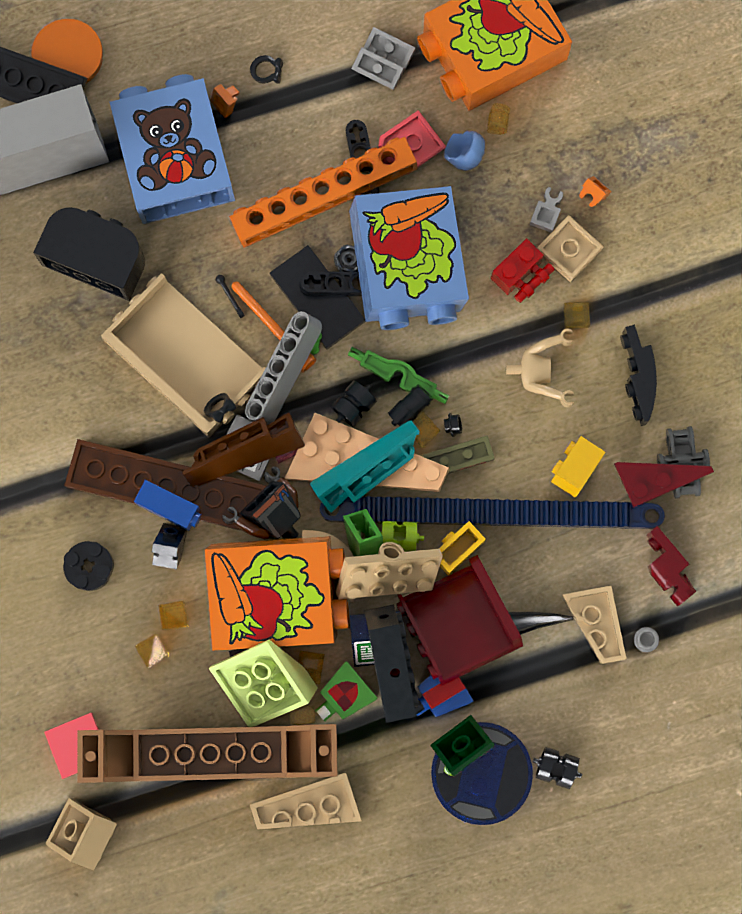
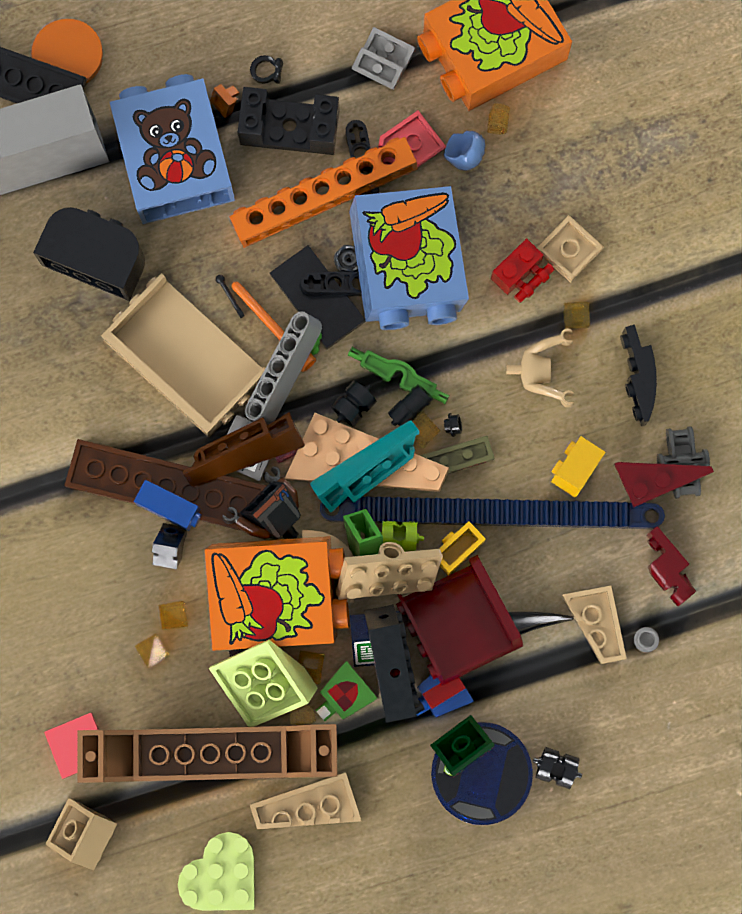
black plate [63,541,114,591] -> none
black piece [204,393,236,423] -> none
light grey plate [530,187,563,233] -> none
orange tile [579,176,612,207] -> none
none -> yellowish green plate [178,832,255,911]
none -> black plate [237,87,340,155]

